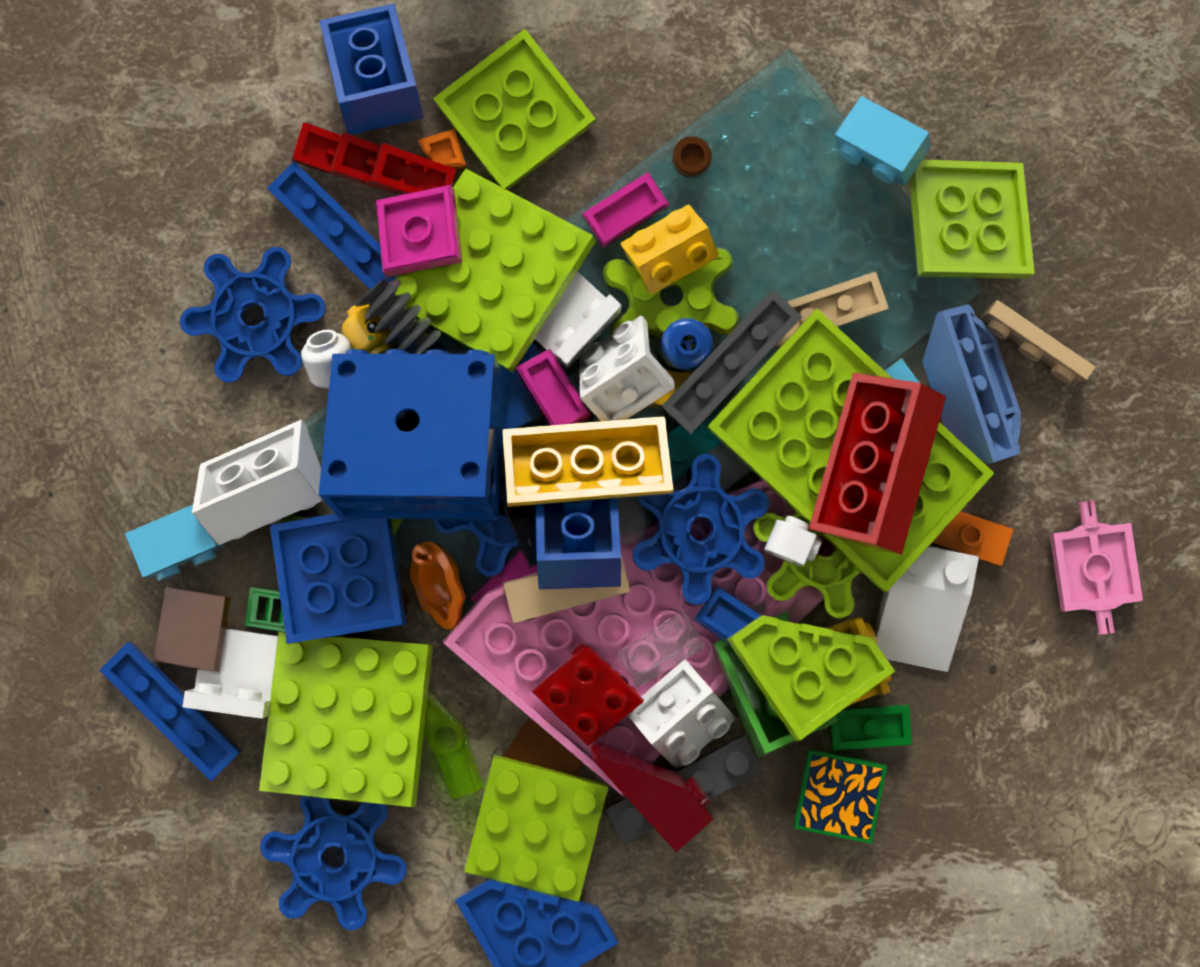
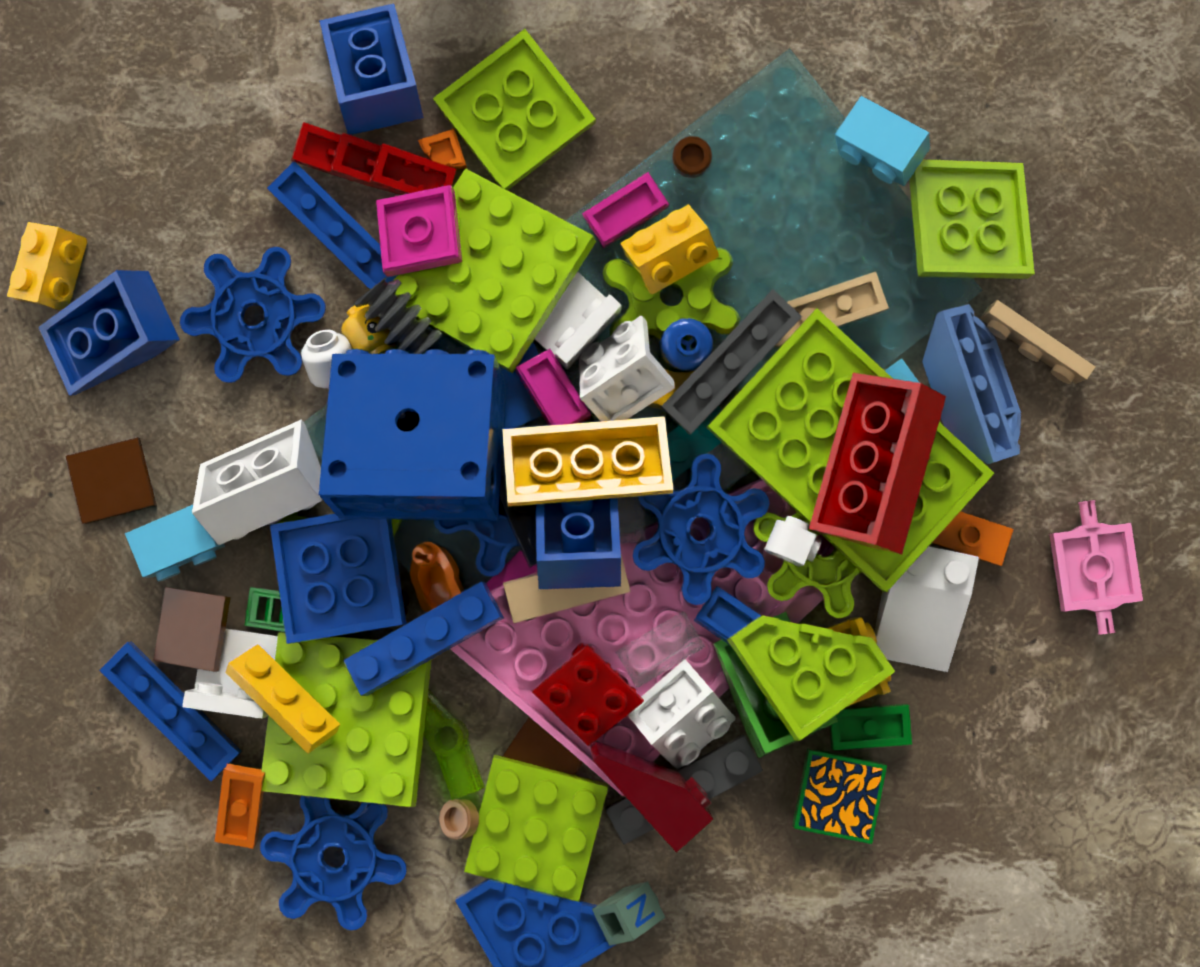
none -> yellow bracket [7,222,87,311]
none -> blue slope [38,270,180,396]
none -> reddish brown piece [66,437,157,524]
none -> orange plate [215,764,265,849]
none -> yellow plate [225,644,340,753]
none -> blue plate [344,581,504,696]
none -> medium nougat tile [439,799,479,840]
none -> sand green brick [592,881,665,946]

